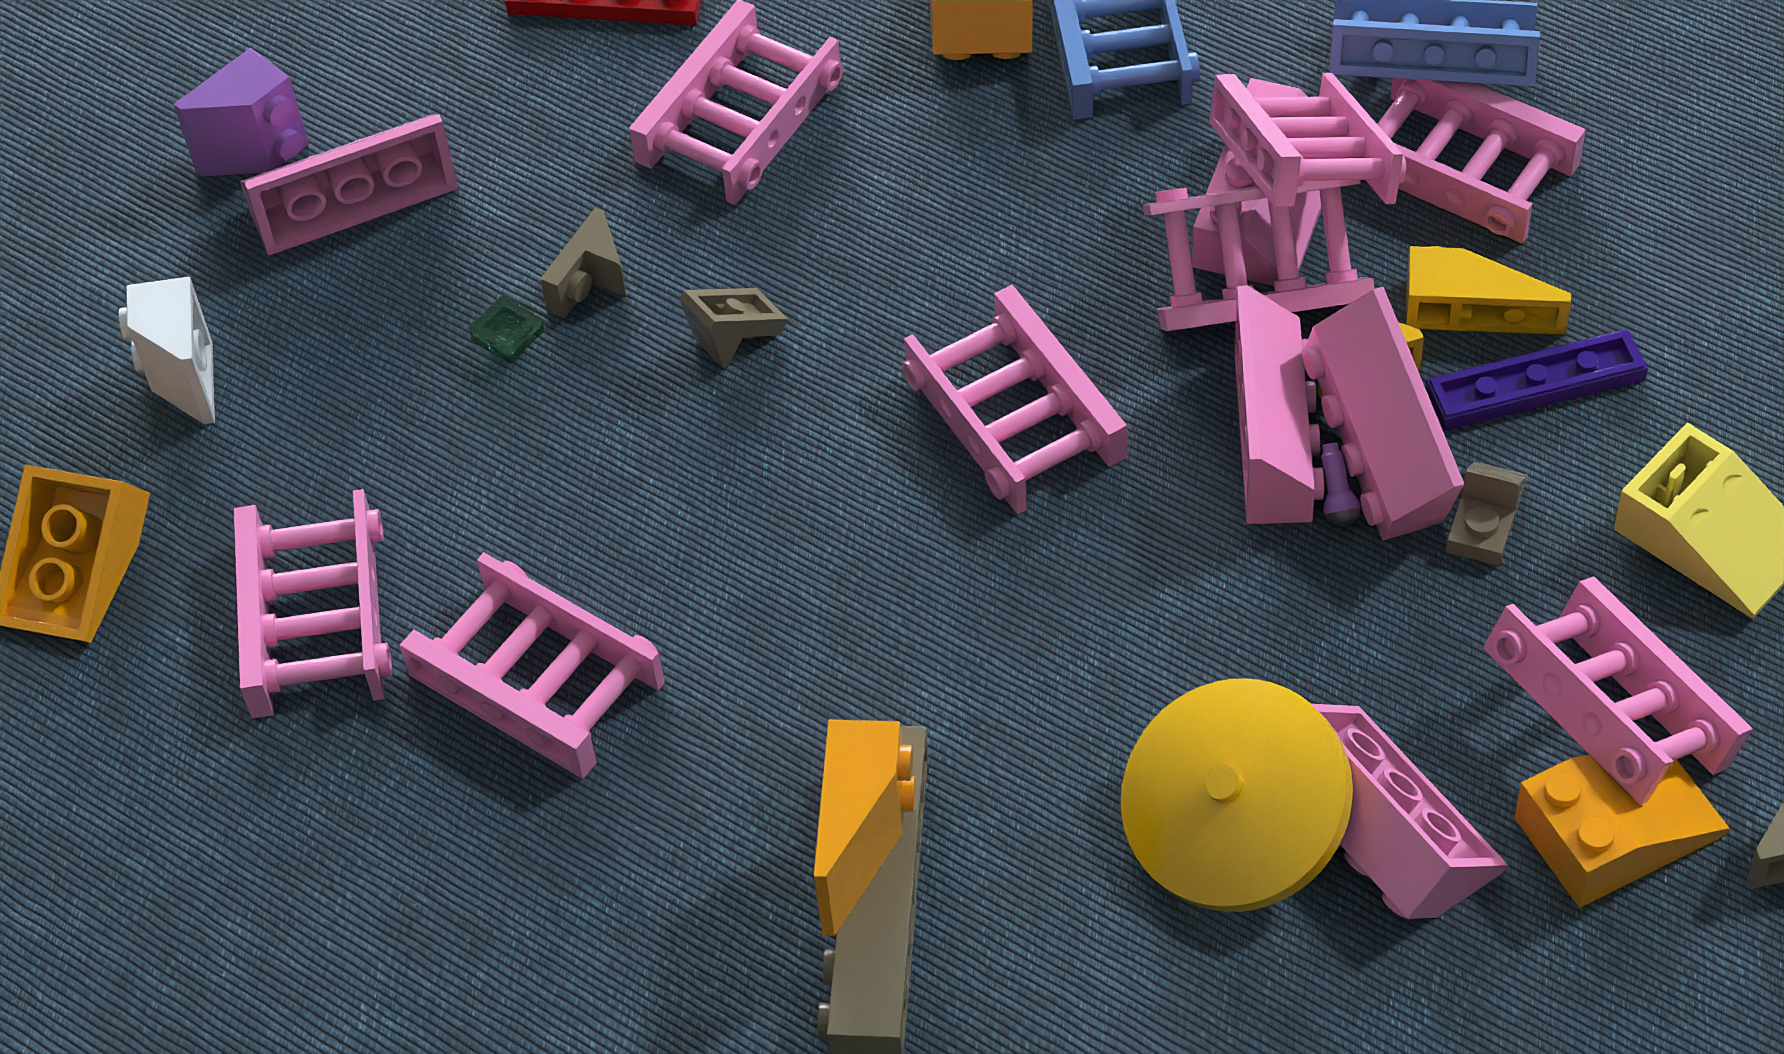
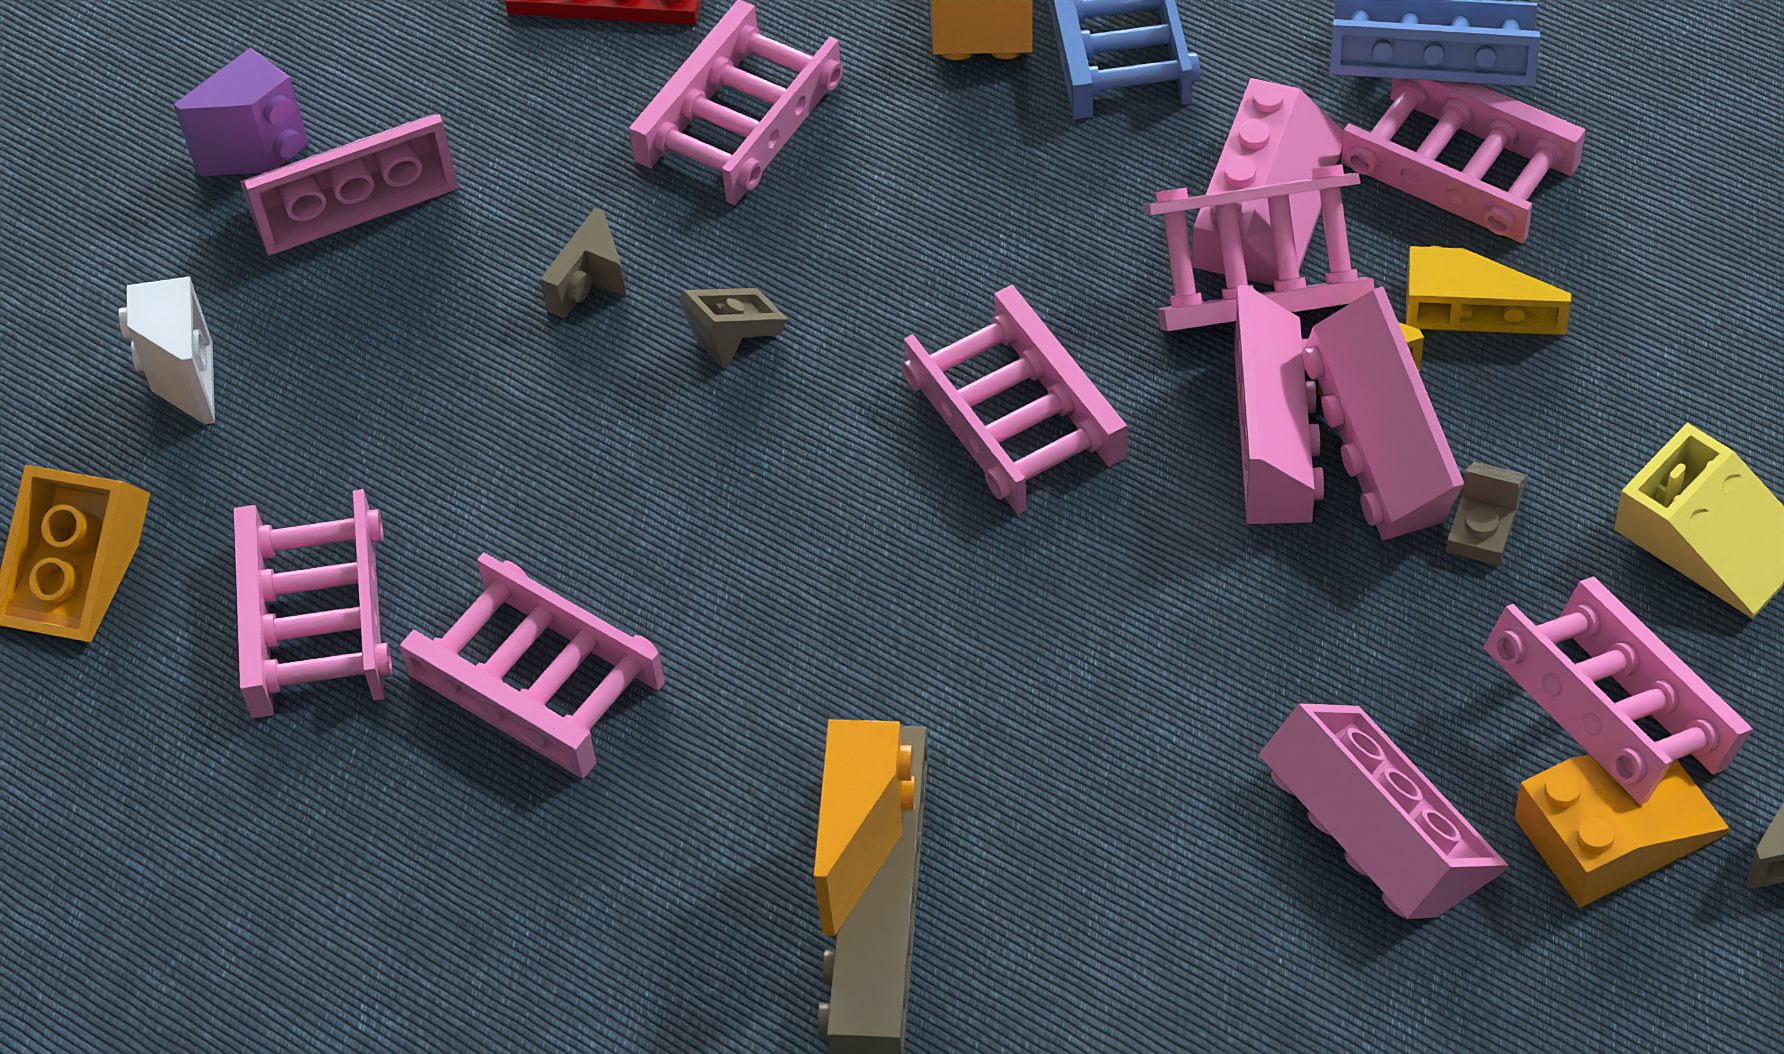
clear green plate [469,295,544,364] -> none
yellow dish [1121,678,1353,912] -> none
bright pink fence [1209,73,1406,207] -> none
medium lavender piece [1321,442,1361,527] -> none
dark purple tile [1425,329,1648,431] -> none

